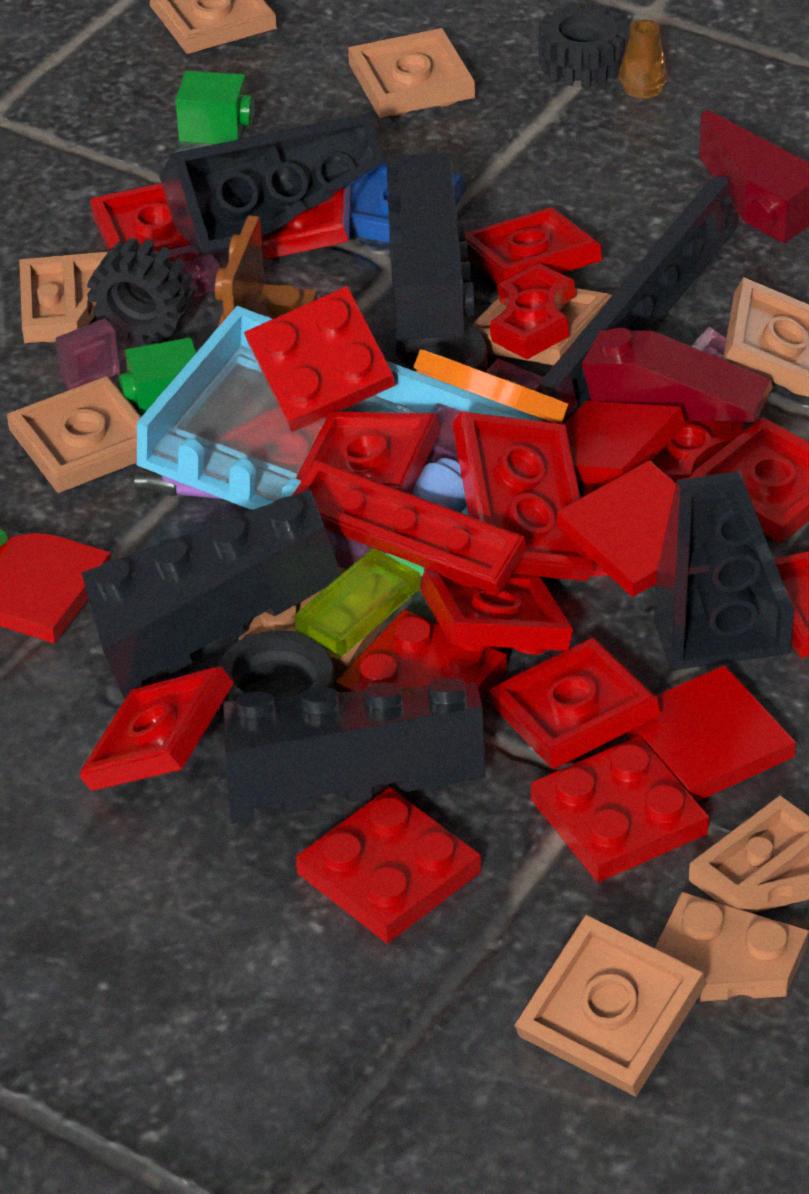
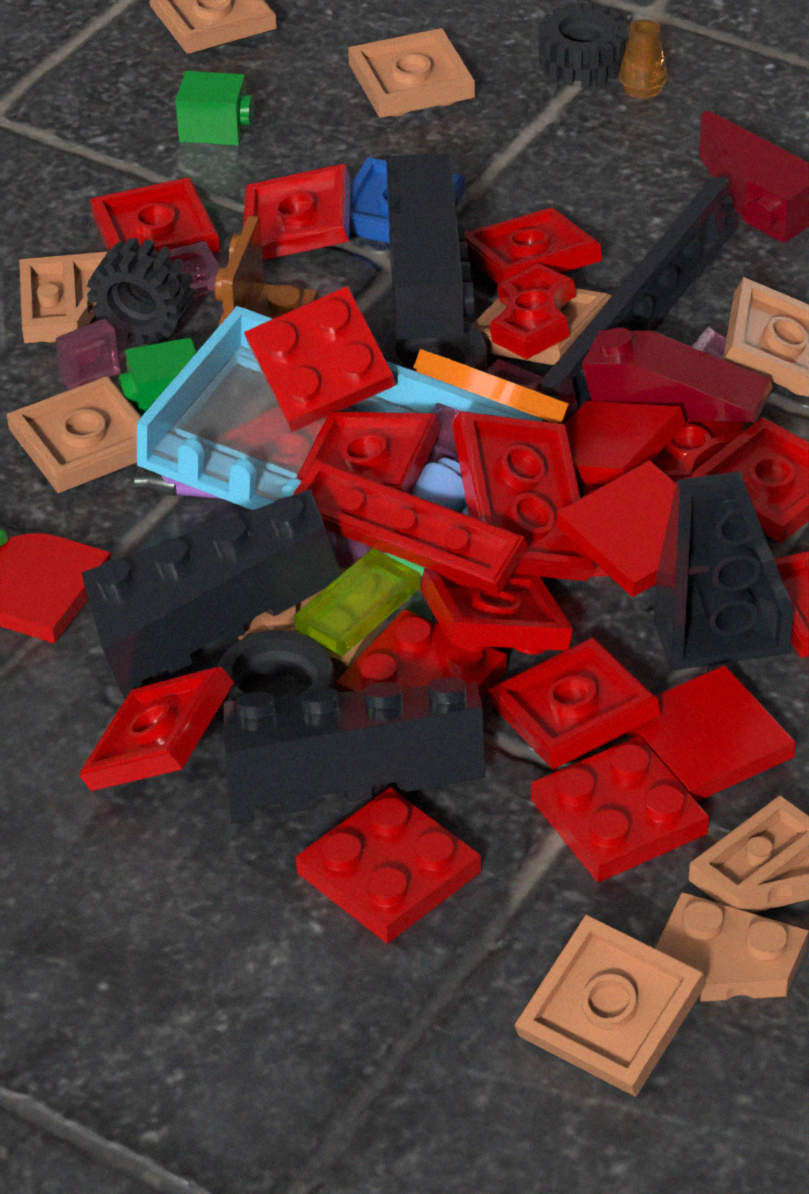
black wedge [159,113,385,256] -> none

